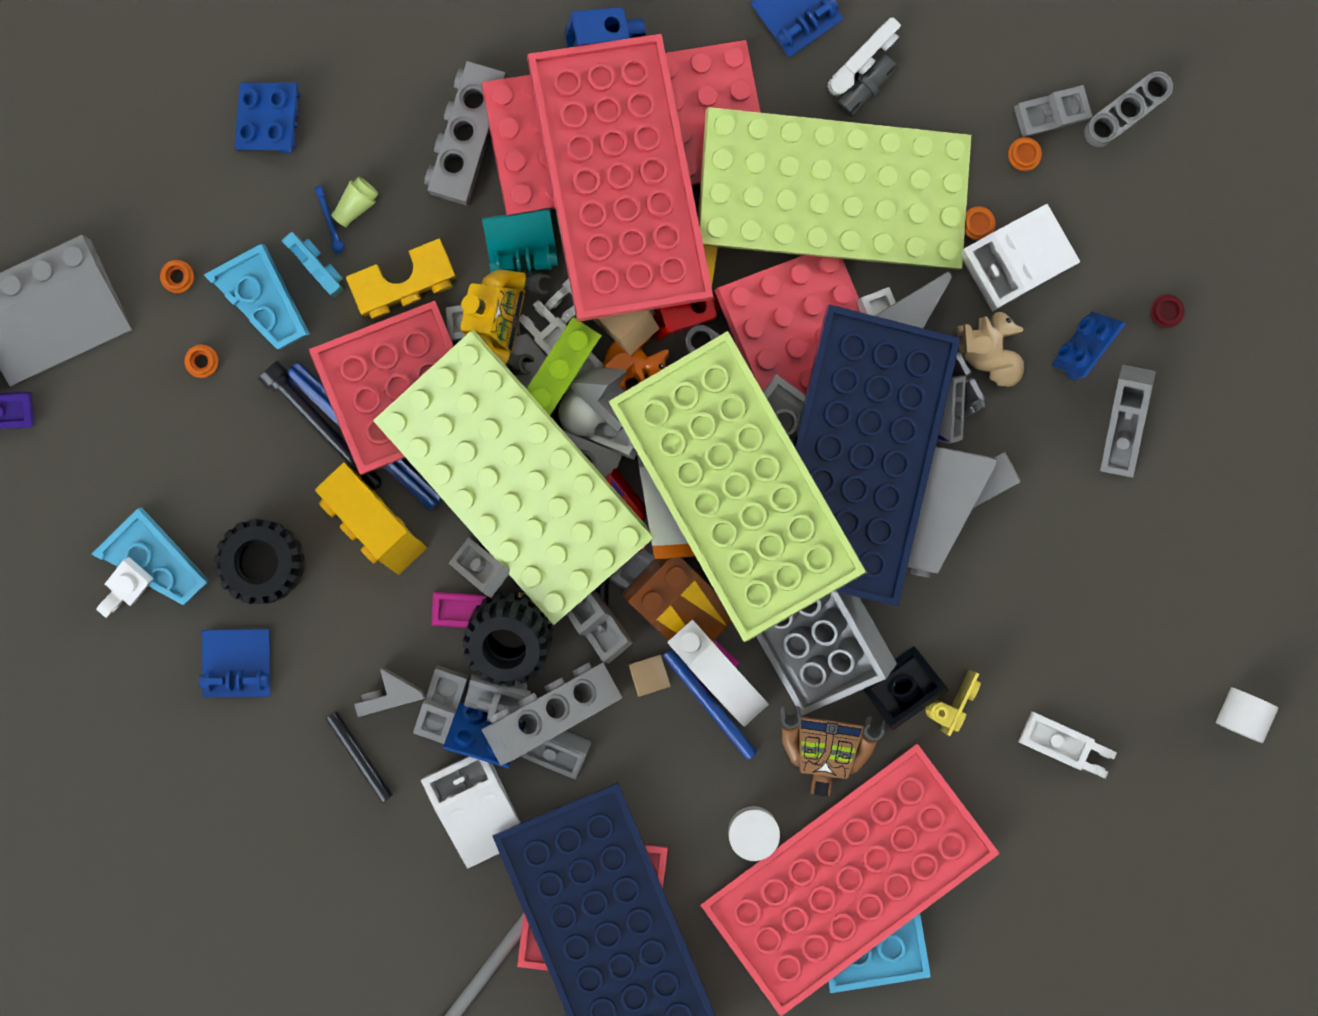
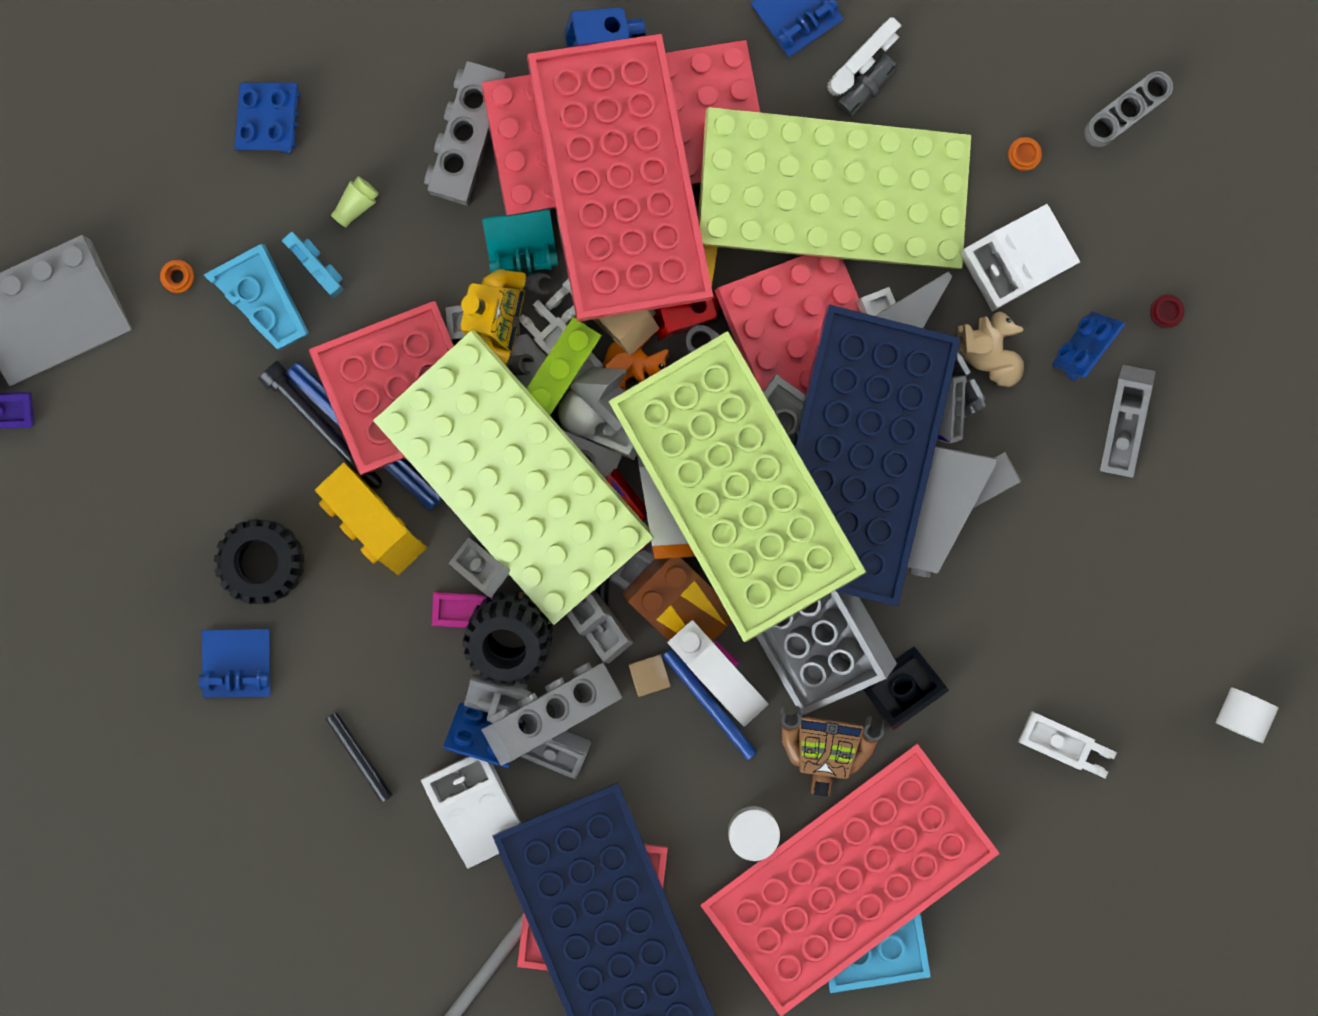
medium azure wing [92,507,210,605] -> none
white plate [96,557,154,618] -> none
orange plate [184,344,219,378] -> none
blue hinge [315,185,345,253] -> none
yellow arch [346,238,457,320] -> none
light grey slope [354,667,426,717] -> none
light grey slope [413,665,469,744] -> none
light yellow hinge [925,670,981,736] -> none
orange plate [965,206,996,240] -> none
light grey slope [1013,85,1093,137] -> none

